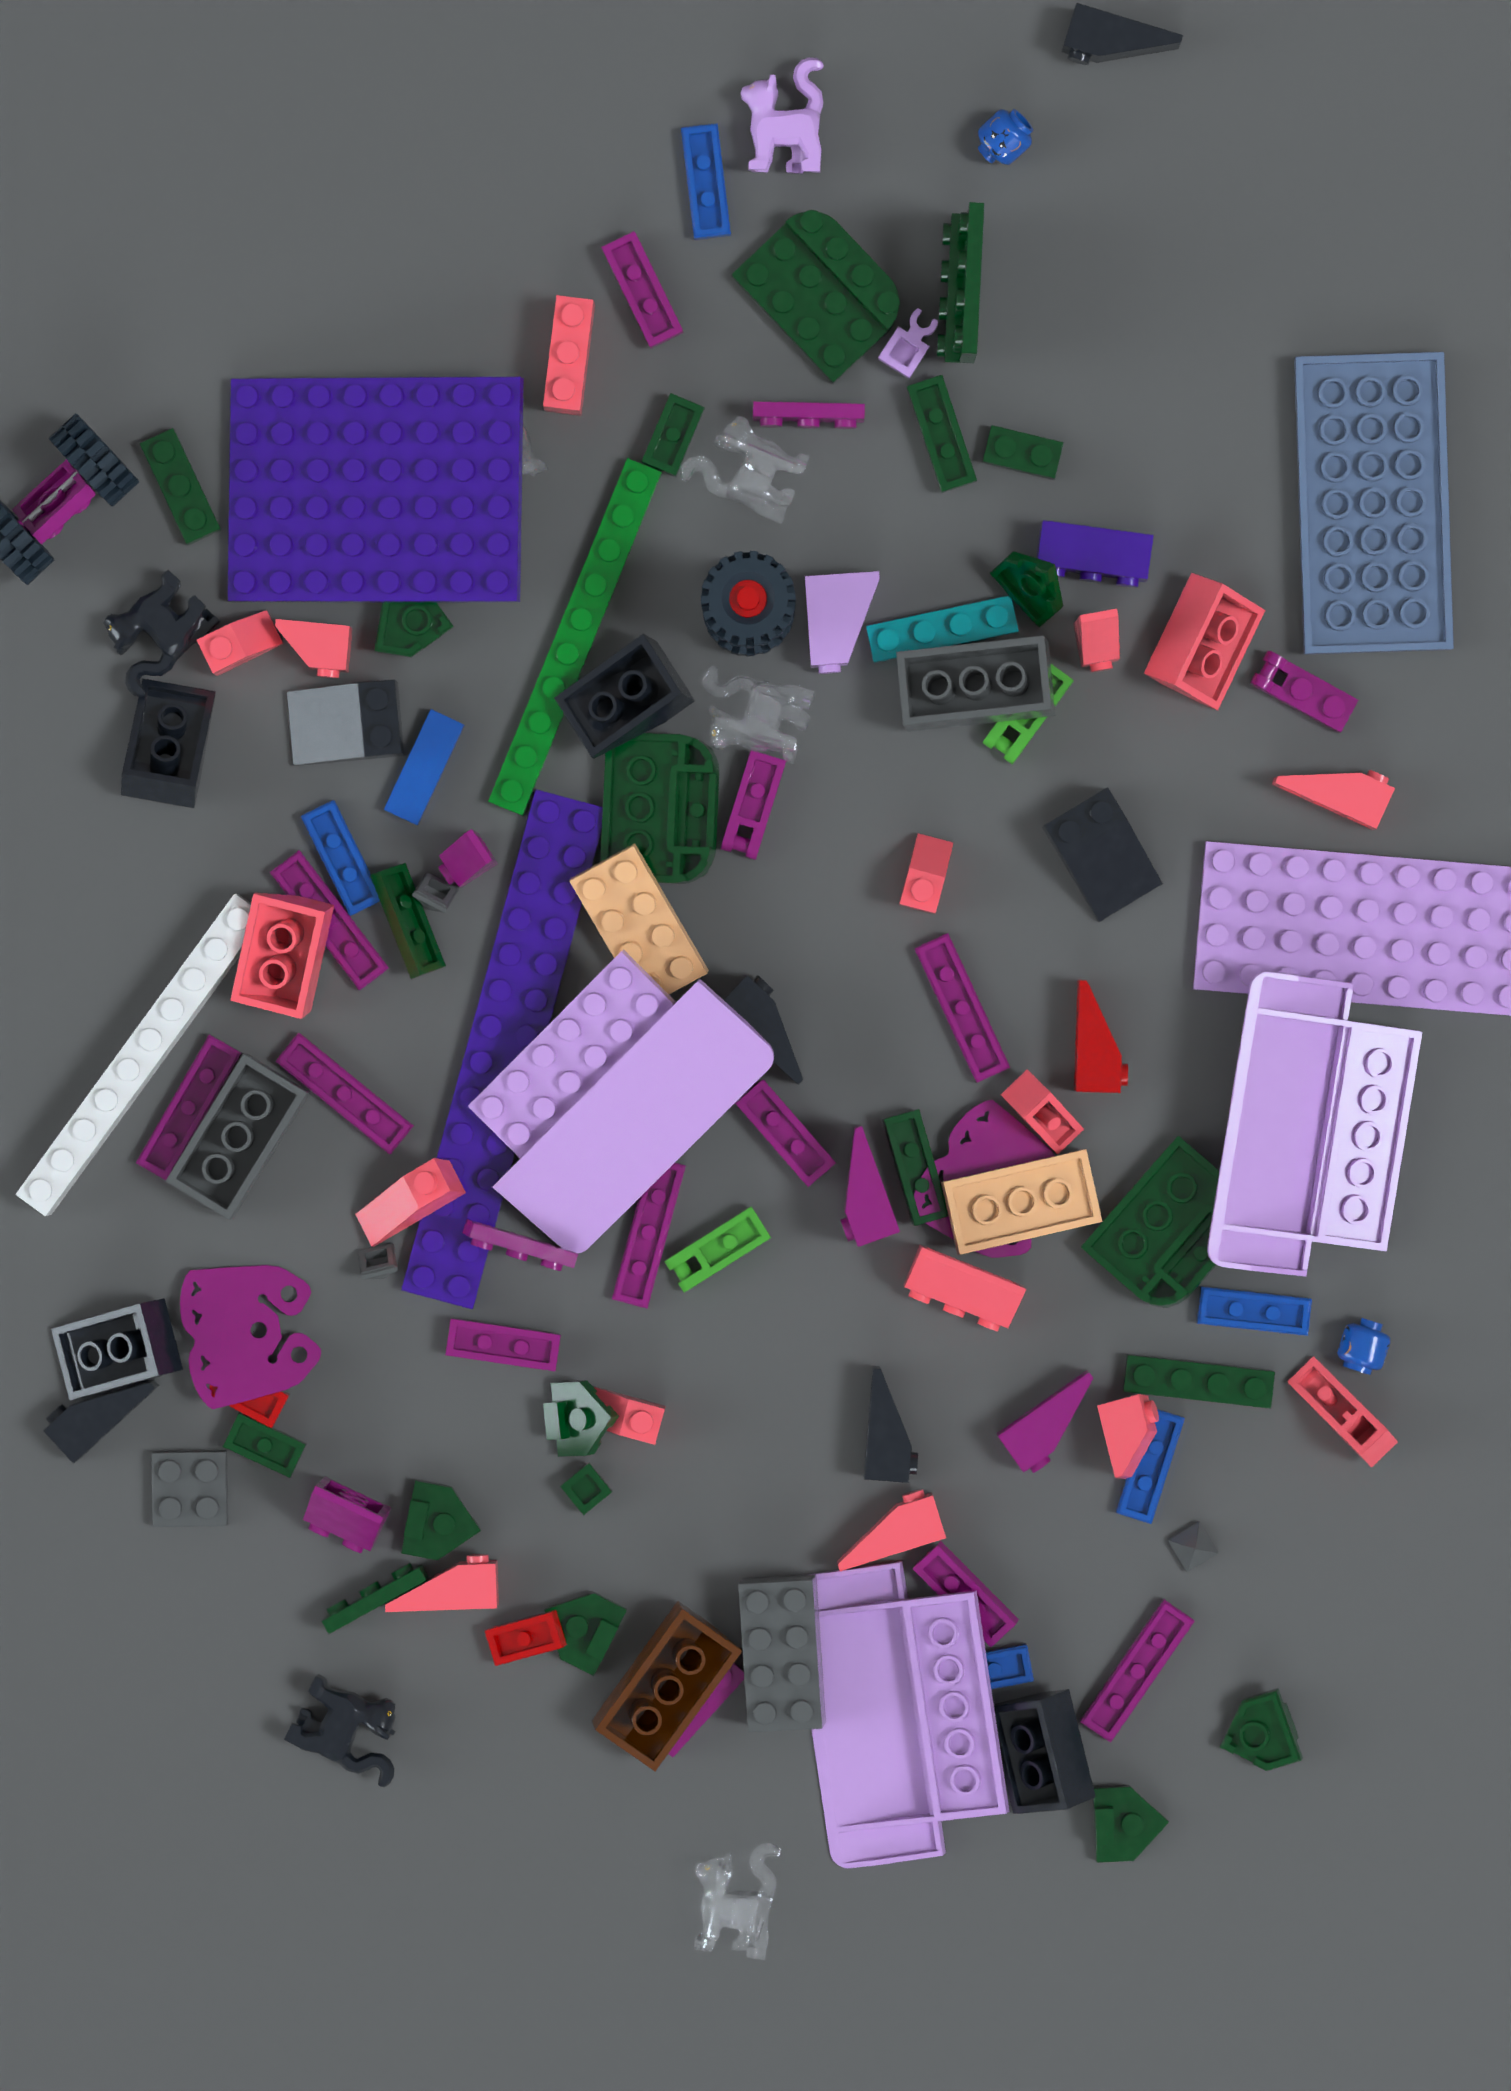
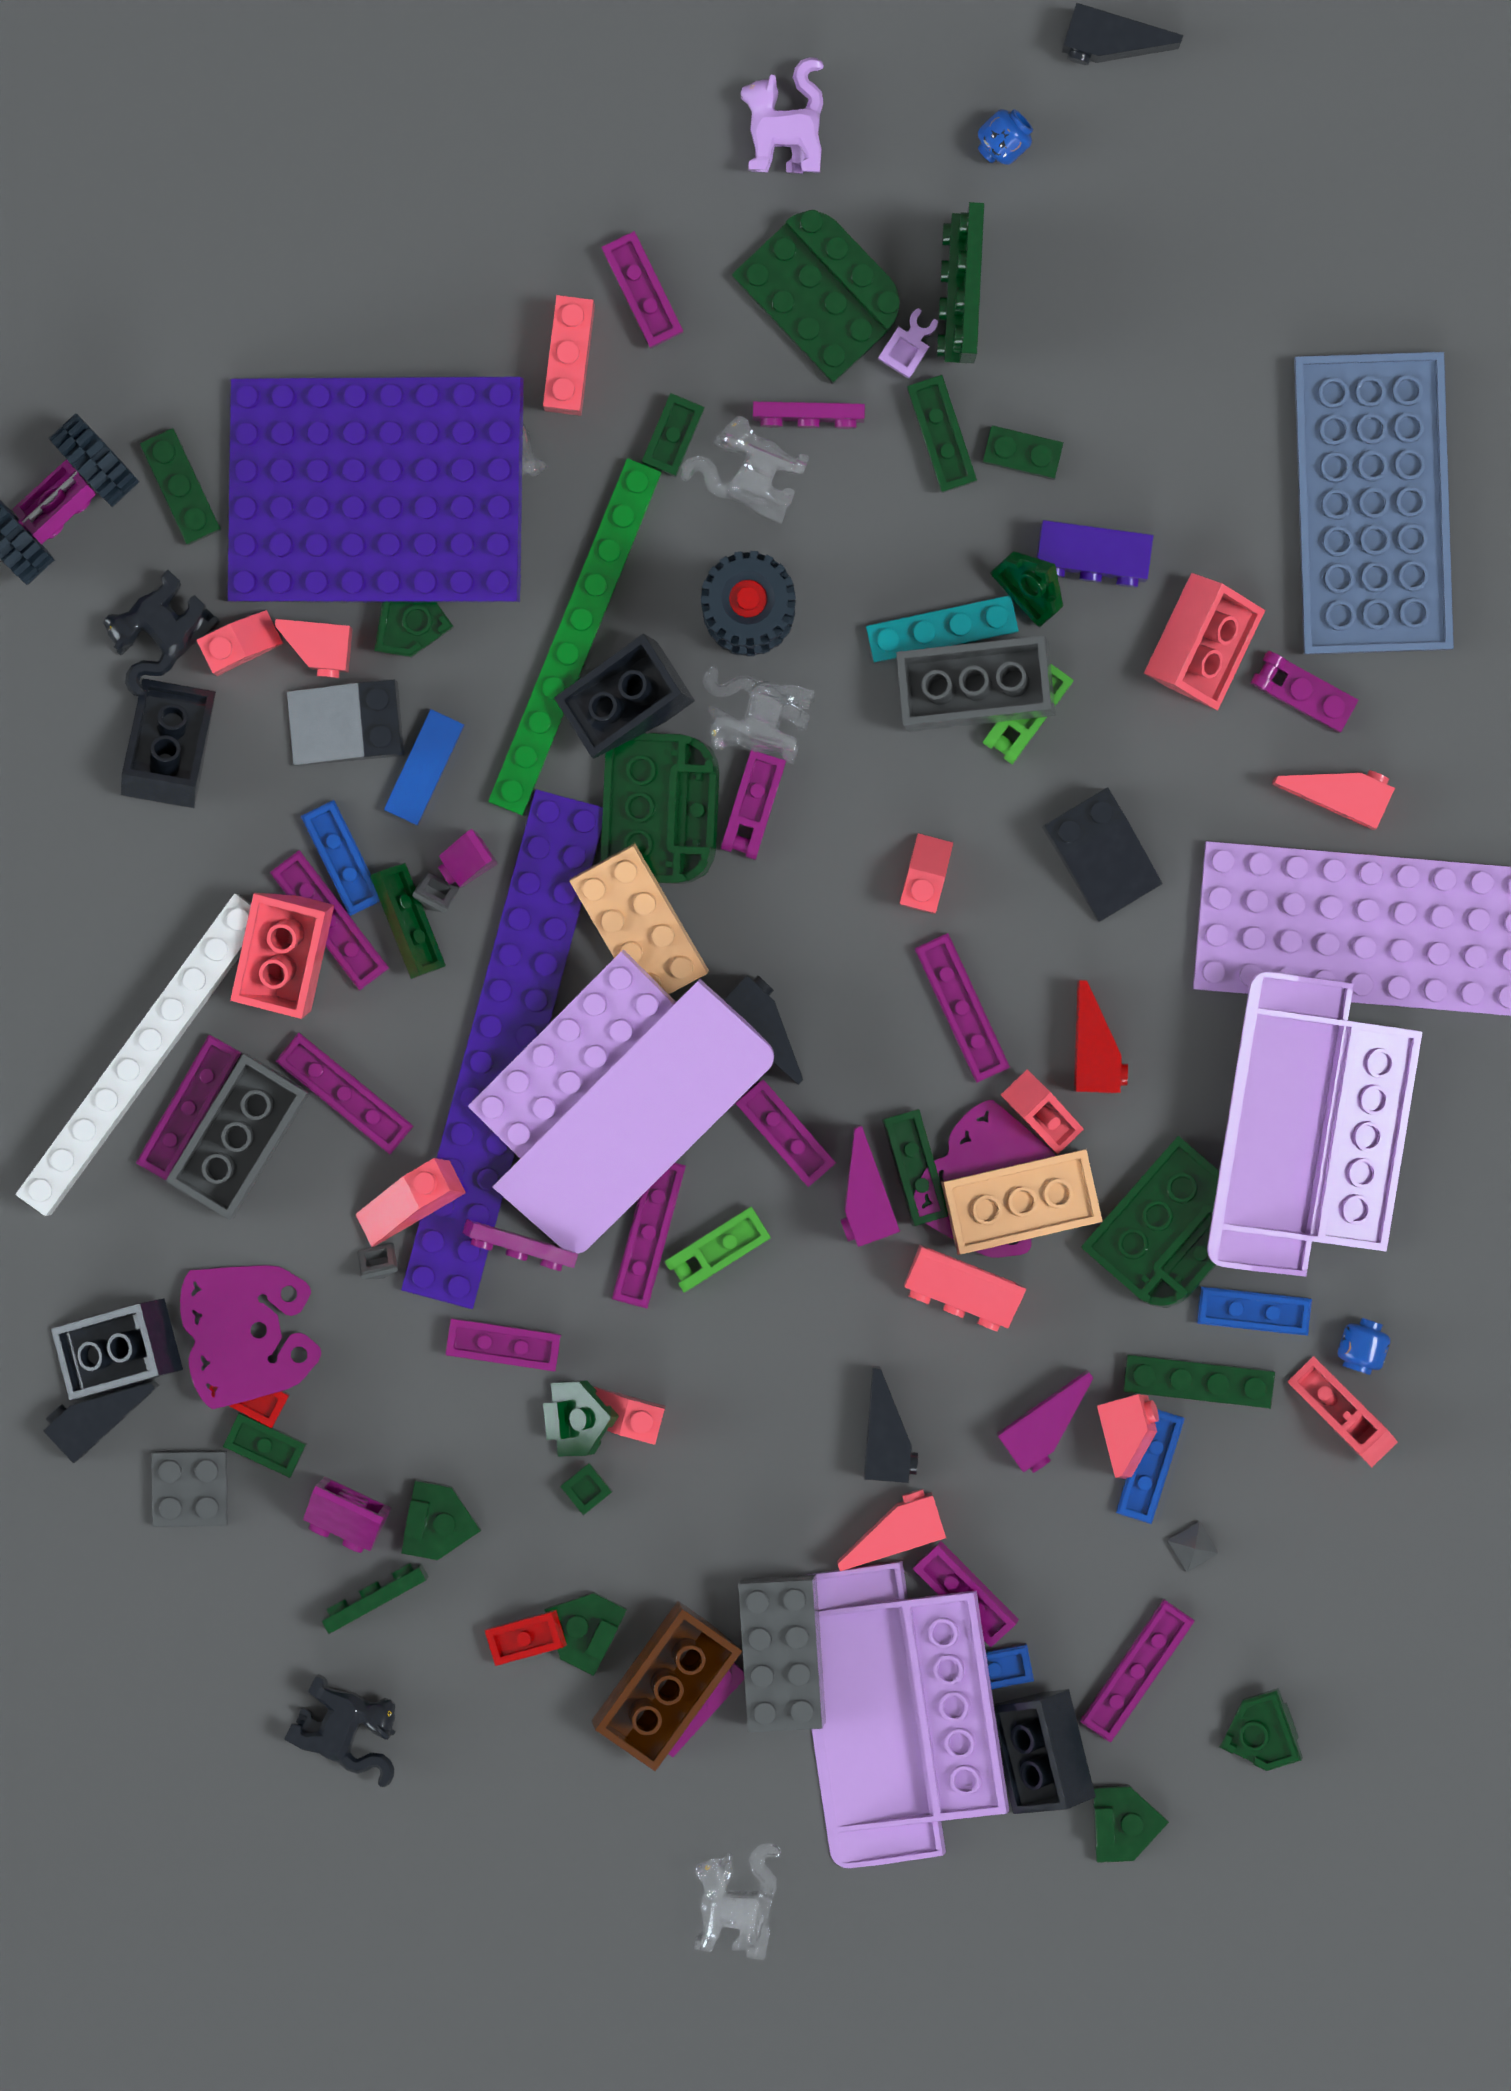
coral slope [385,1554,499,1612] -> none
blue tile [681,123,731,240] -> none
lavender slope [805,571,880,674] -> none
coral slope [1074,609,1120,672] -> none

